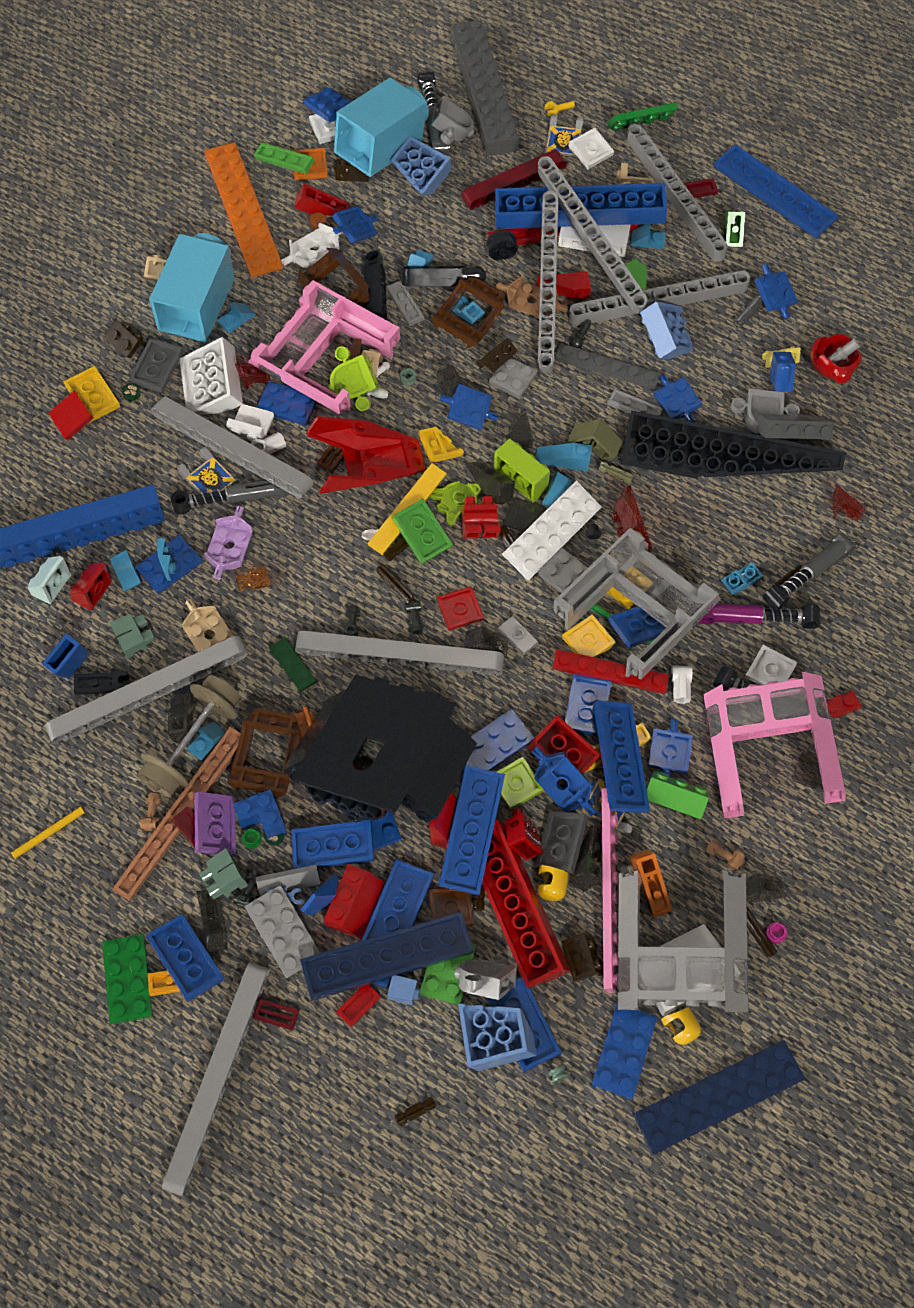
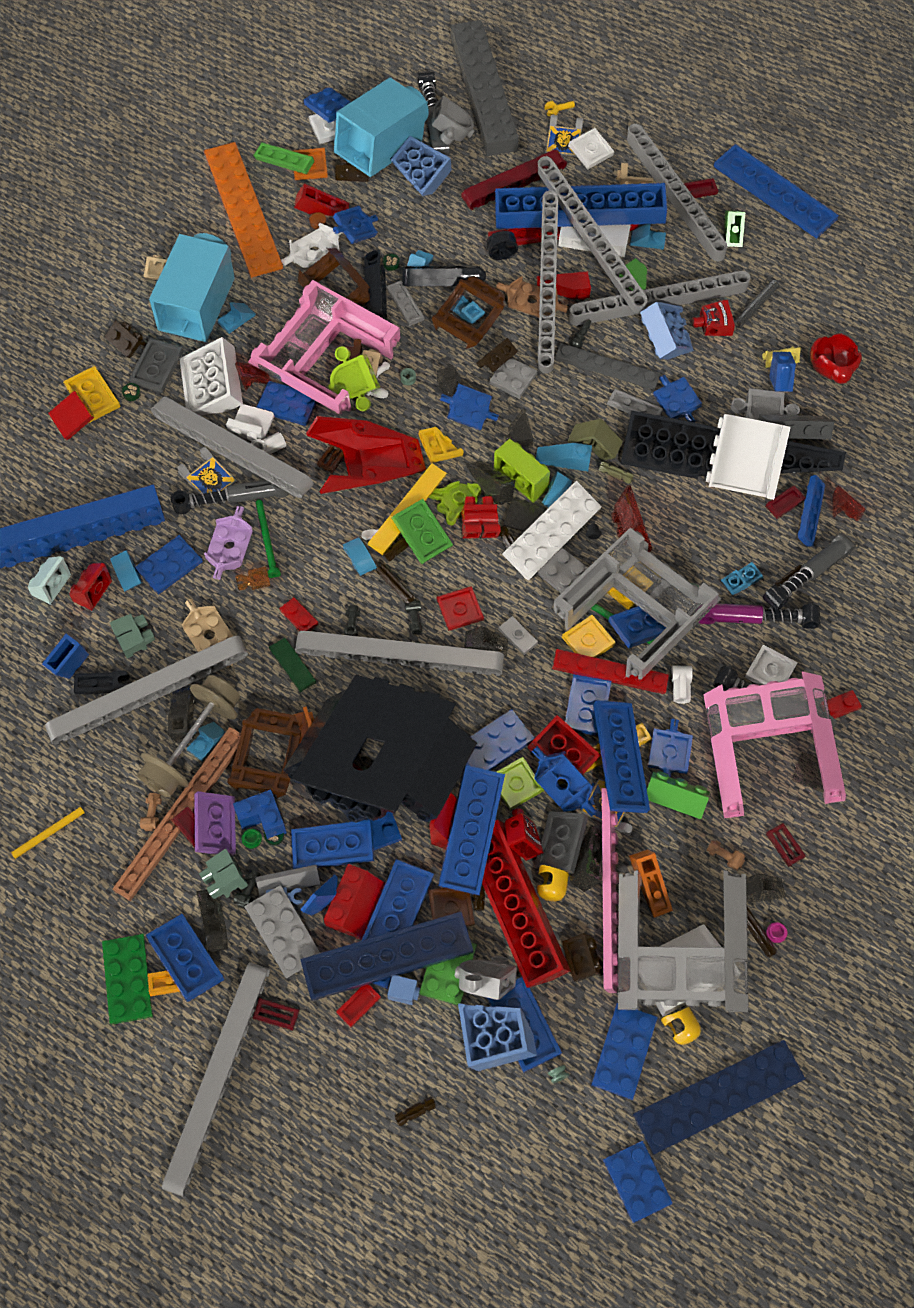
dark azure slope [157,538,176,581] -> none
green plate [607,102,678,131] -> none
blue plate [755,264,798,320] -> none
light grey pin [828,338,861,364] -> none
none -> green bar [256,499,281,578]
none -> red plate [279,597,319,631]
none -> dark azure slope [342,537,377,576]
none -> dark green tile [383,254,400,271]
none -> blue plate [603,1141,673,1223]
none -> red torso [692,300,735,336]
none -> white panel [706,414,791,500]
none -> dark red tile [765,485,806,519]
none -> dark red tile [766,823,806,867]
none -> blue plate [798,475,825,547]

